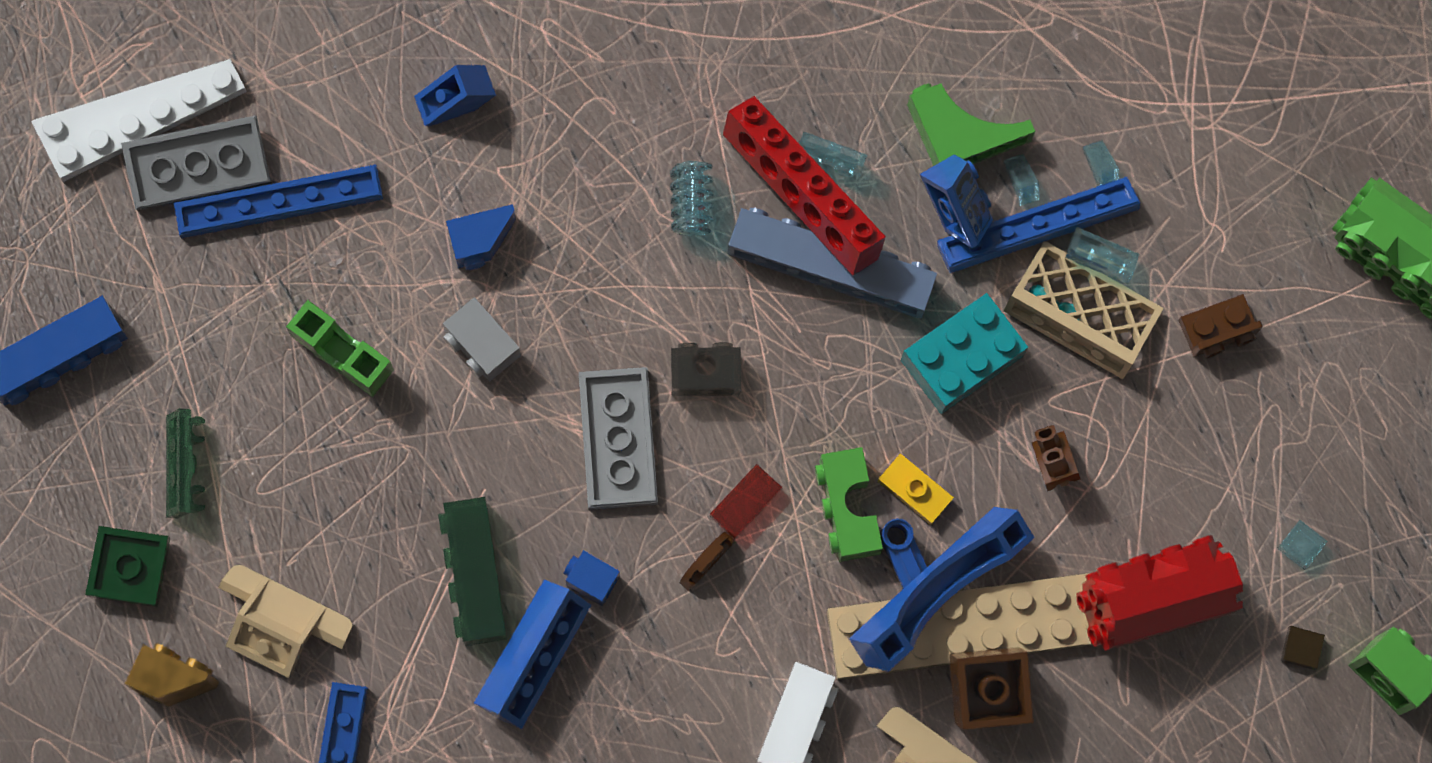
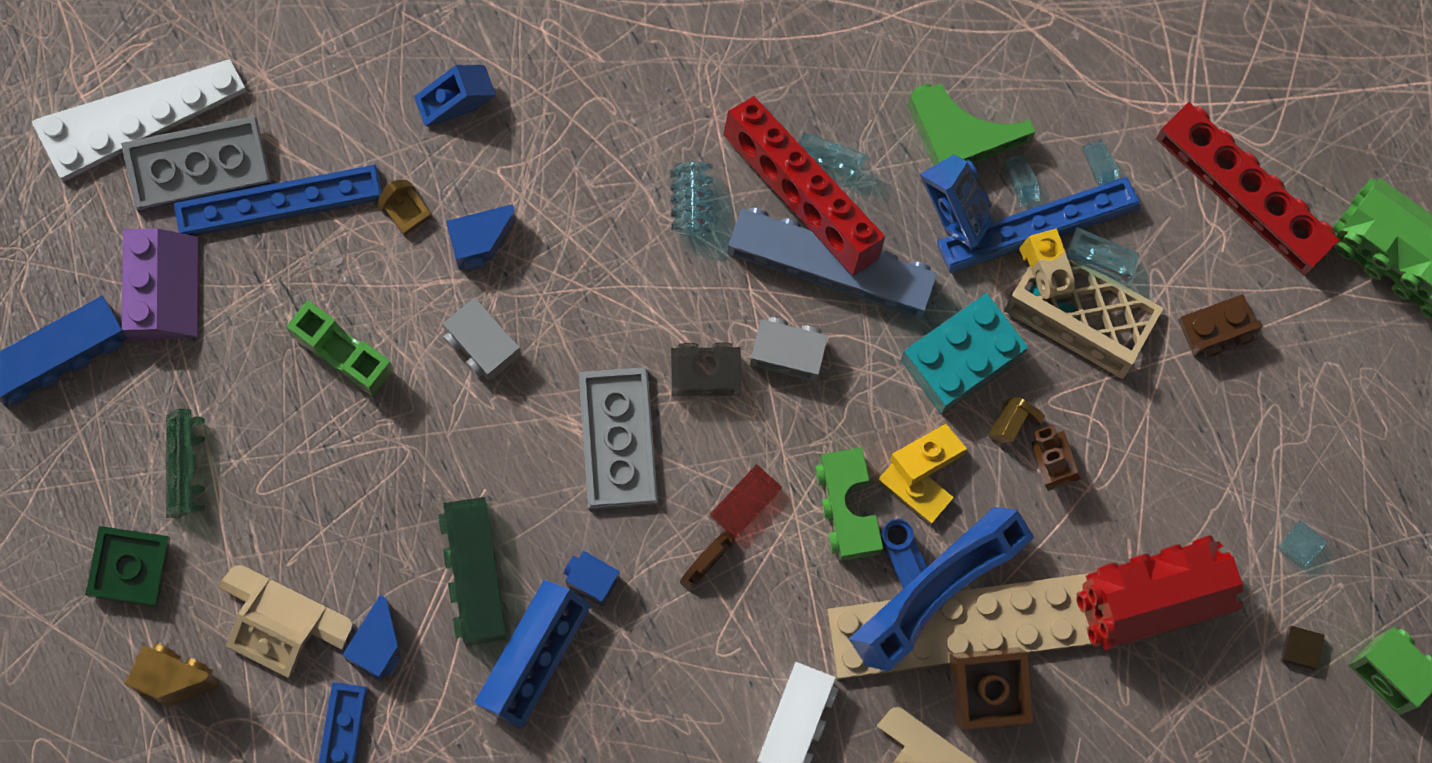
none -> medium lavender slope [122,228,199,340]
none -> blue slope [342,595,401,681]
none -> pearl gold tile [377,179,432,237]
none -> light grey brick [750,317,828,382]
none -> yellow plate [890,424,967,486]
none -> pearl gold tile [988,397,1045,443]
none -> leg [1019,228,1075,299]
none -> red brick [1156,102,1340,277]

